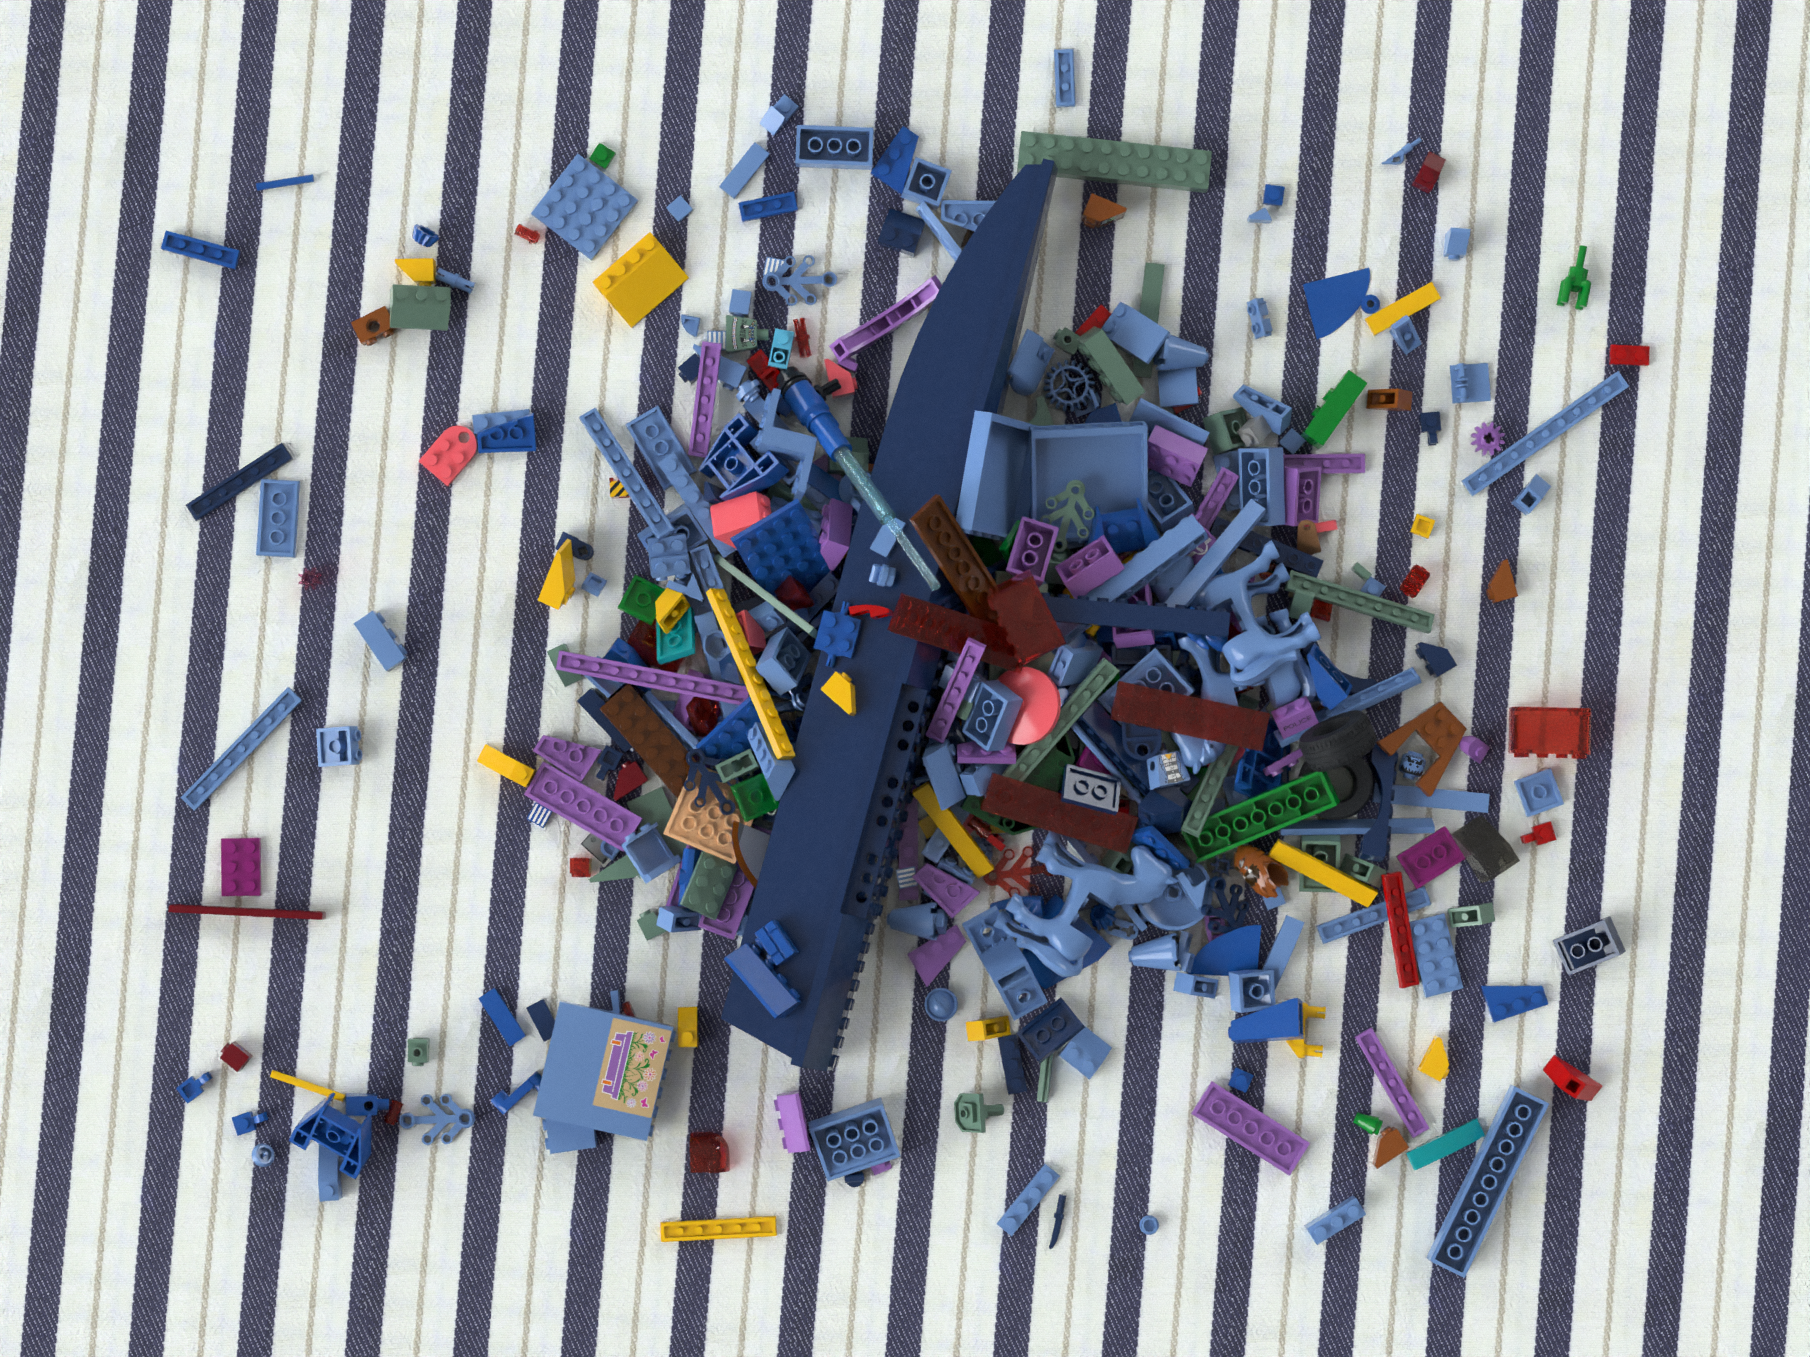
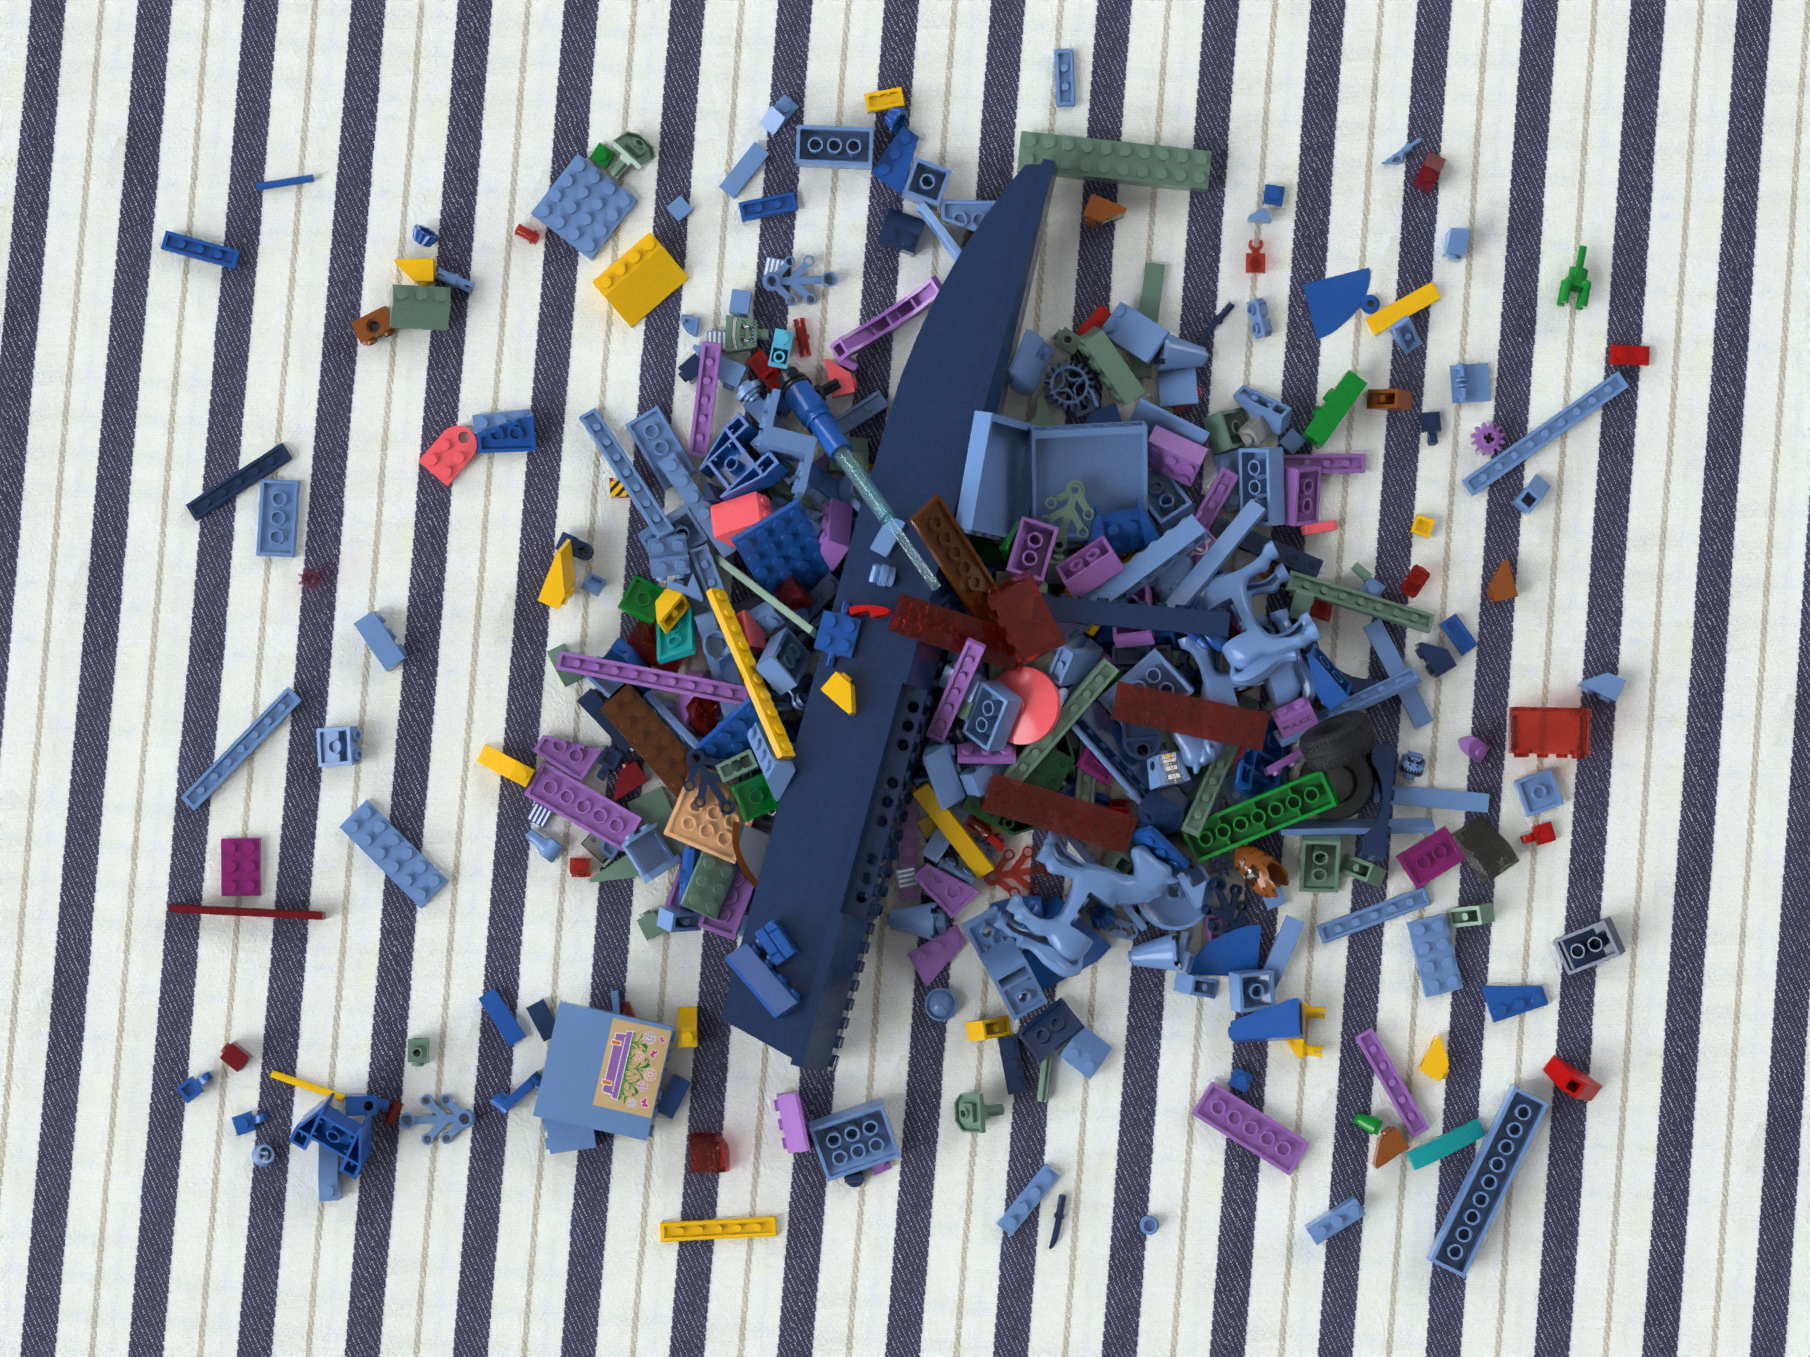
plate [1061,764,1121,815] -> none
yellow tile [1268,839,1378,908] -> none
medium nougat piece [1297,520,1321,555] -> none
dark orange wing [1376,702,1467,797] -> none
red tile [1381,871,1419,988] -> none
none -> medium blue plate [340,800,448,908]
none -> medium blue pin [525,829,564,863]
none -> sand green piece [610,131,656,179]
none -> blue slope [658,1074,691,1119]
none -> medium blue tile [835,390,889,435]
none -> yellow plate [864,87,905,114]
none -> blue piece [884,107,908,133]
none -> dark blue piece [1197,302,1235,346]
none -> clear red plate [1245,240,1265,274]
none -> medium blue tile [1363,619,1434,729]
none -> blue tile [1439,613,1478,656]
none -> medium blue slope [1578,672,1626,703]

